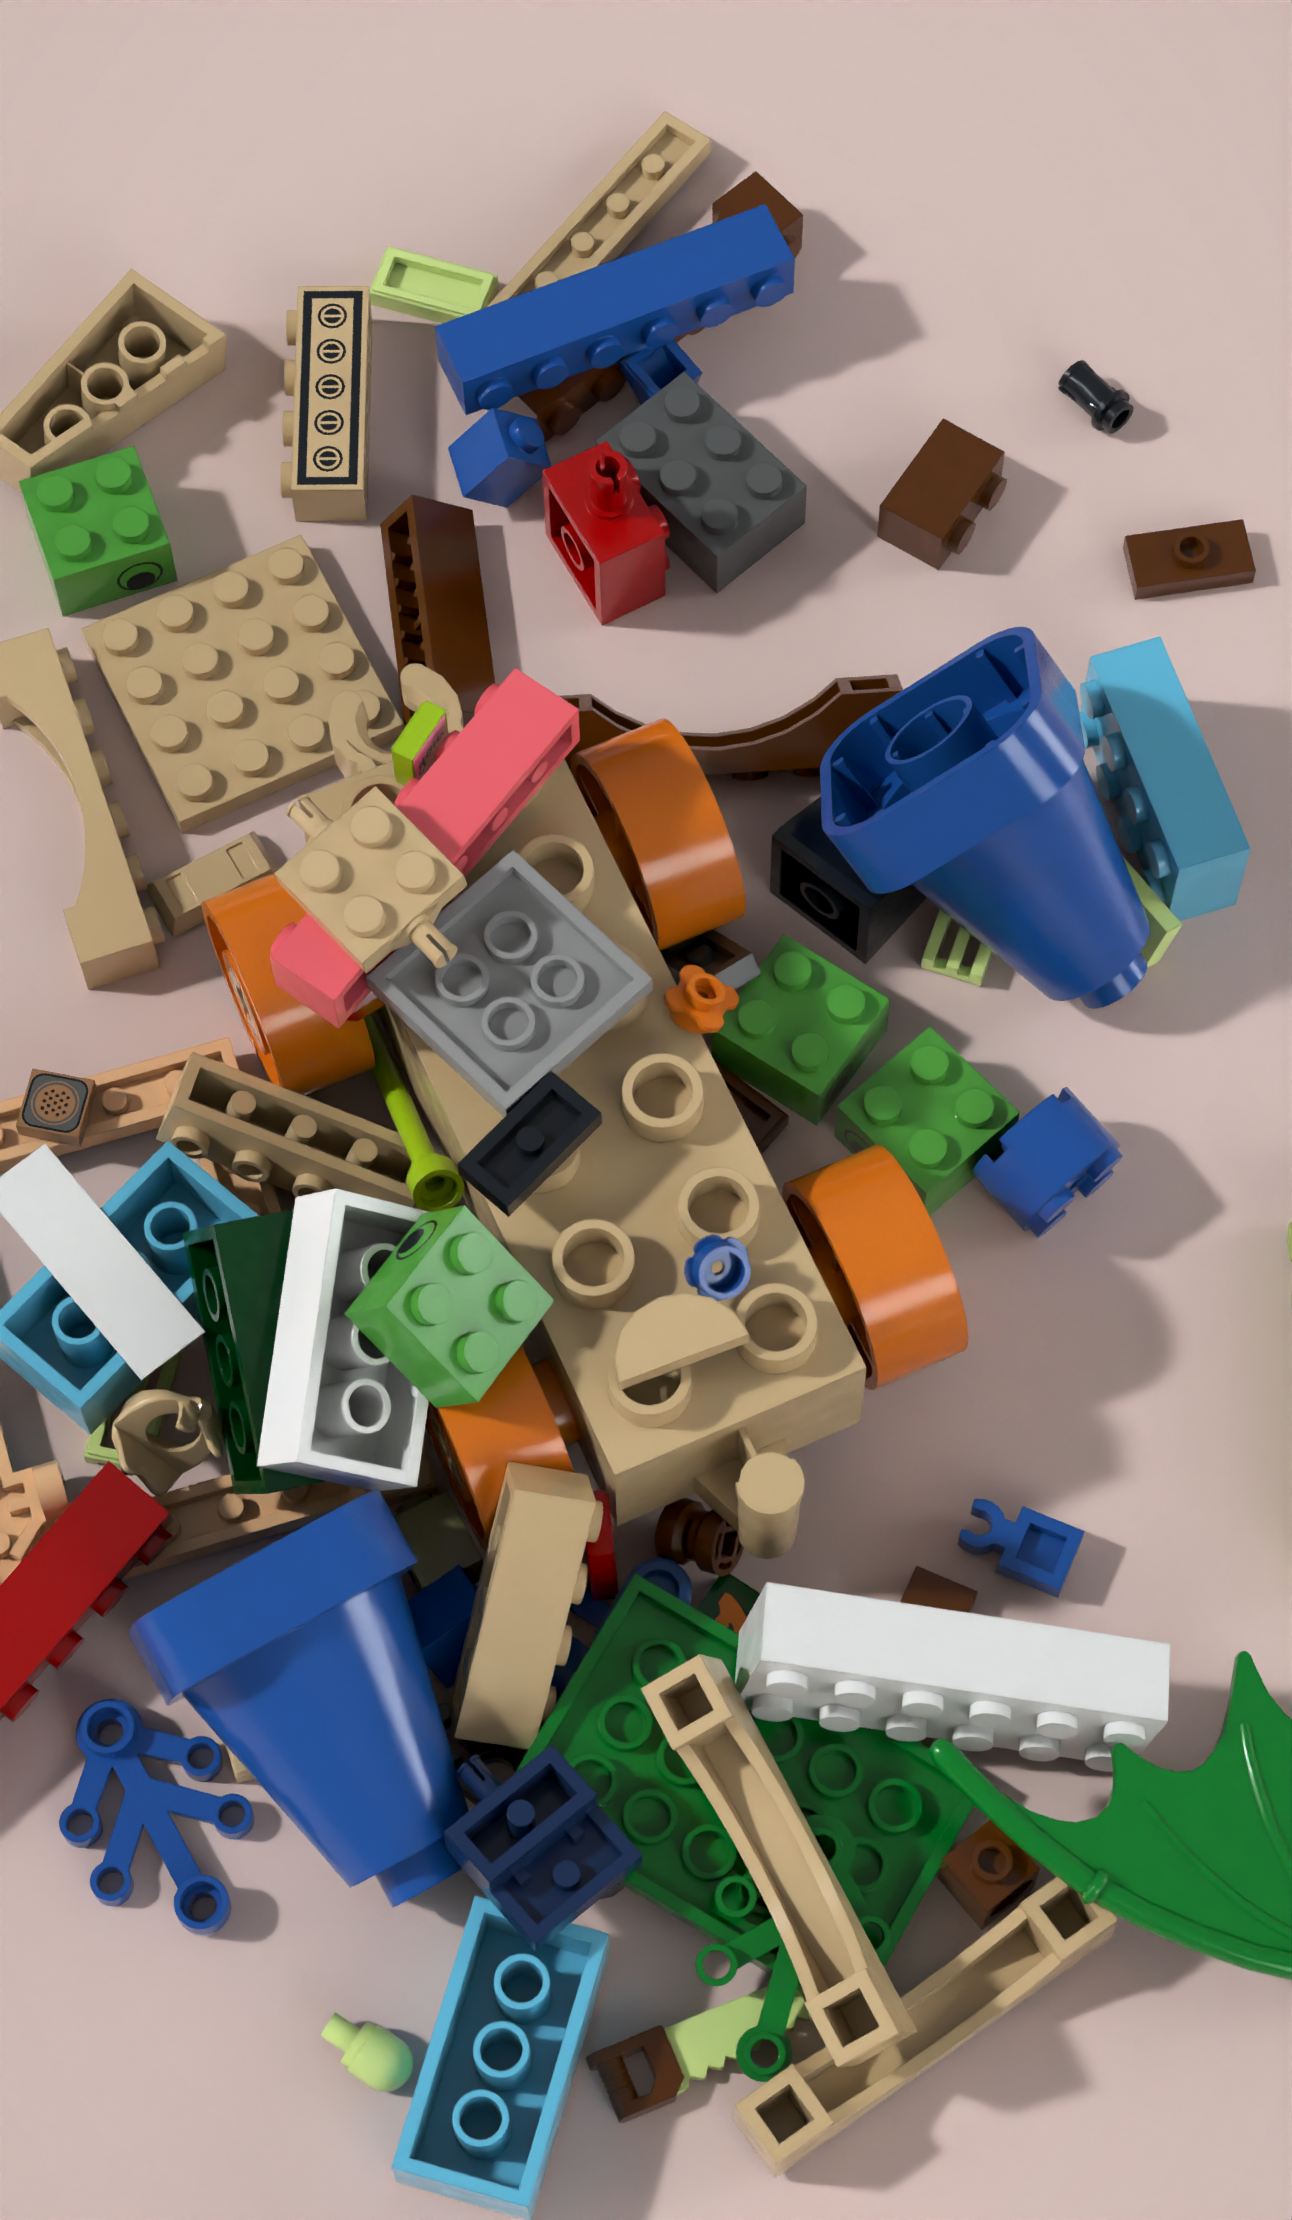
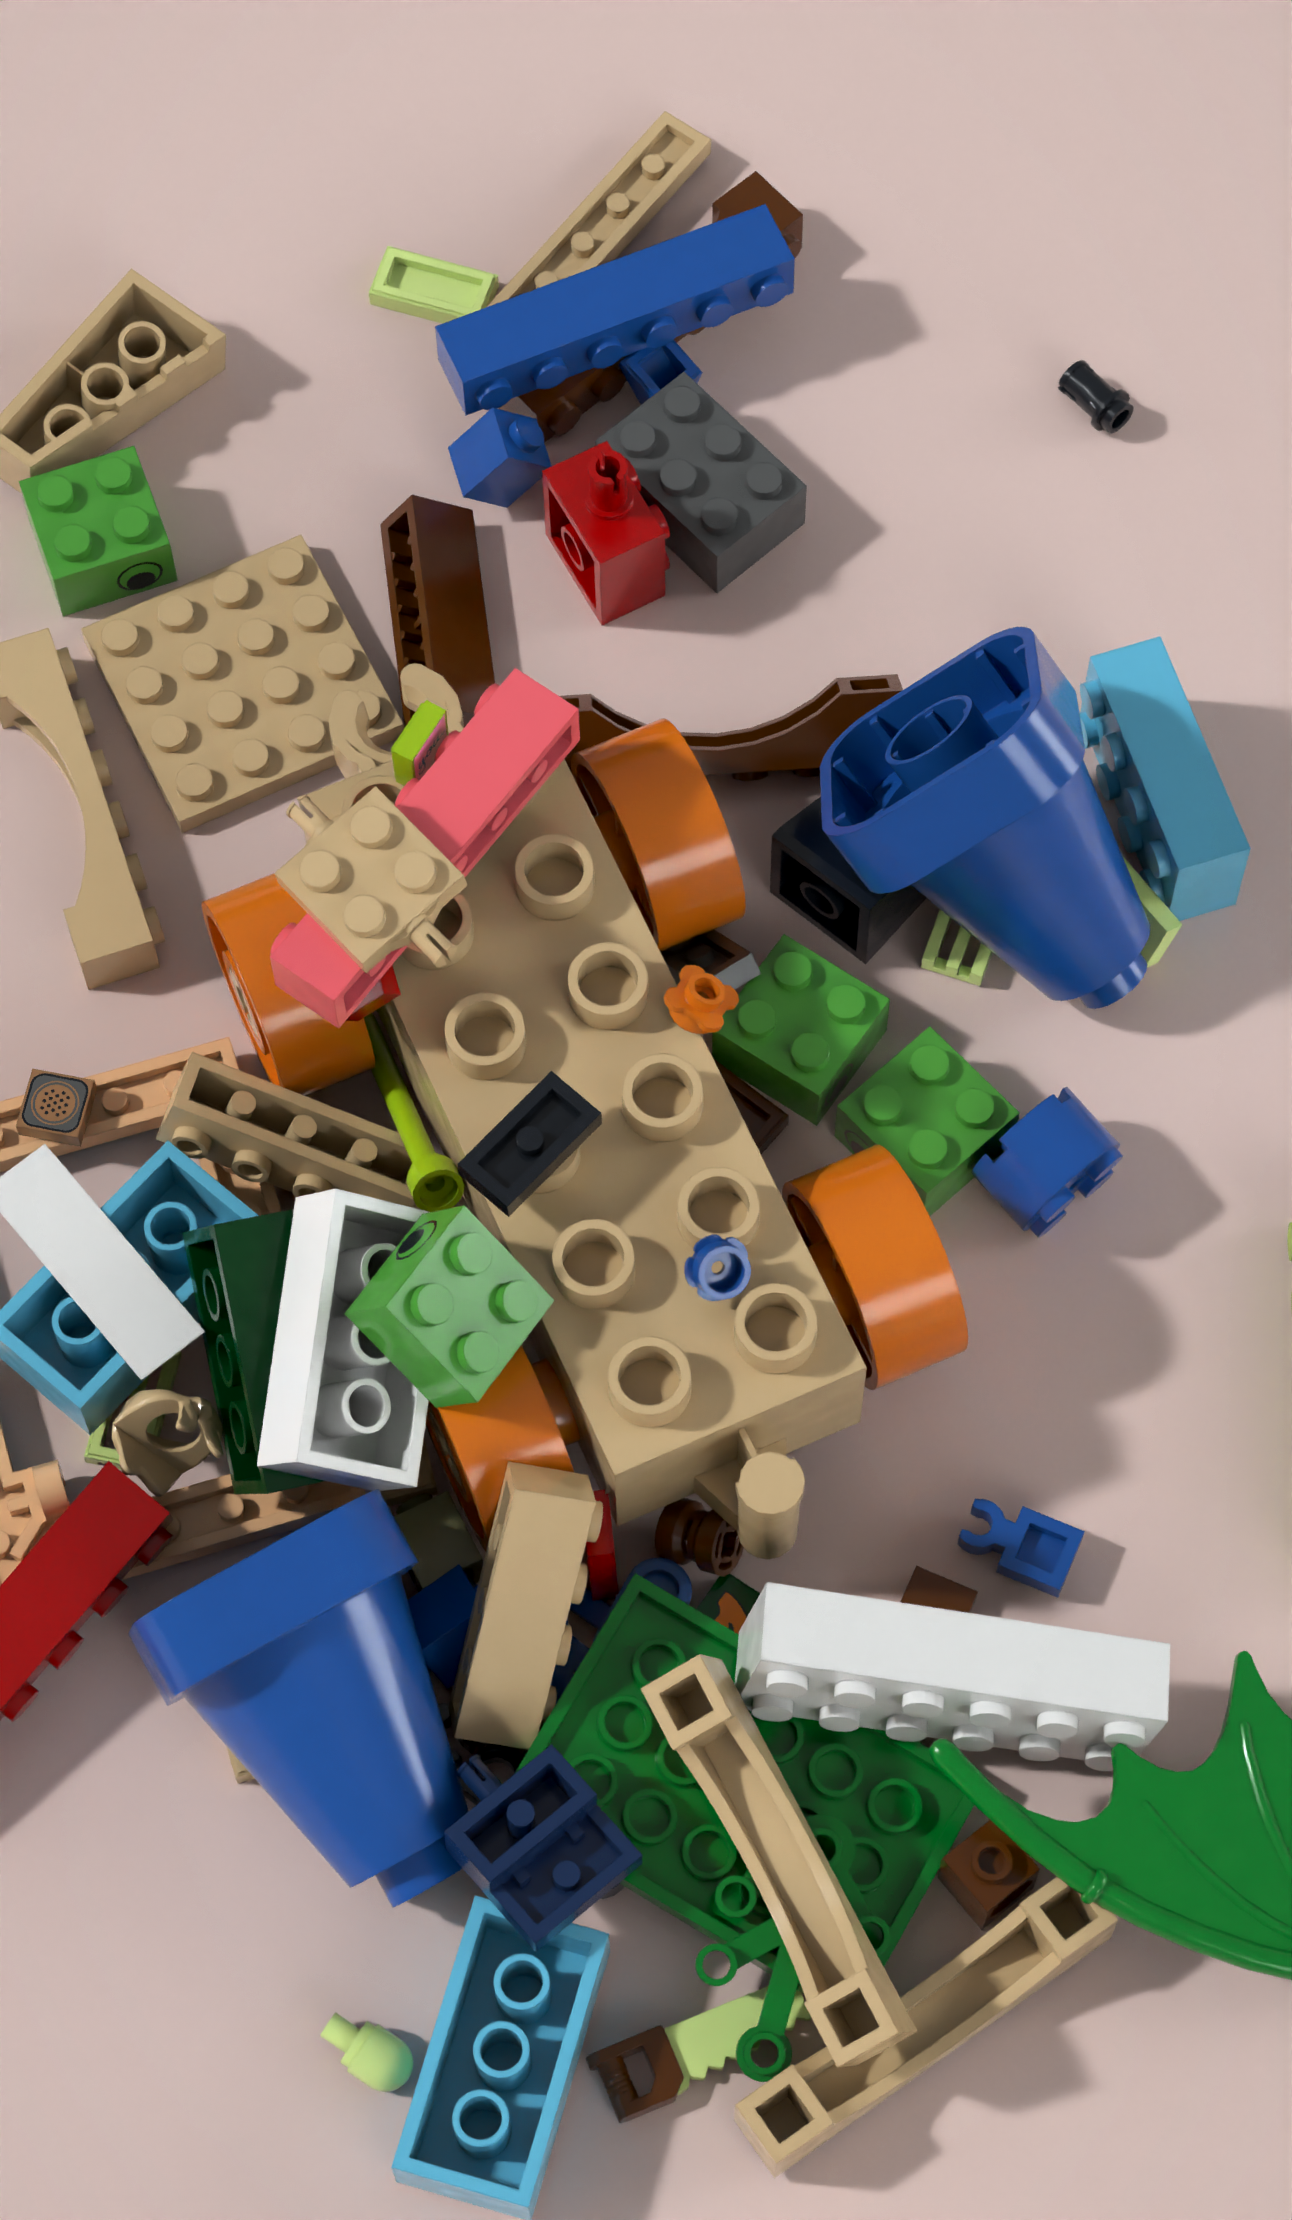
blue plant [59,1699,254,1935] -> none
tan tile [145,831,278,937] -> none
tan brick [281,286,373,521] -> none
light grey plate [366,850,653,1117] -> none
tan tile [615,1293,749,1390] -> none
reddish brown brick [877,418,1007,570] -> none
reddish brown plate [1123,519,1256,600] -> none

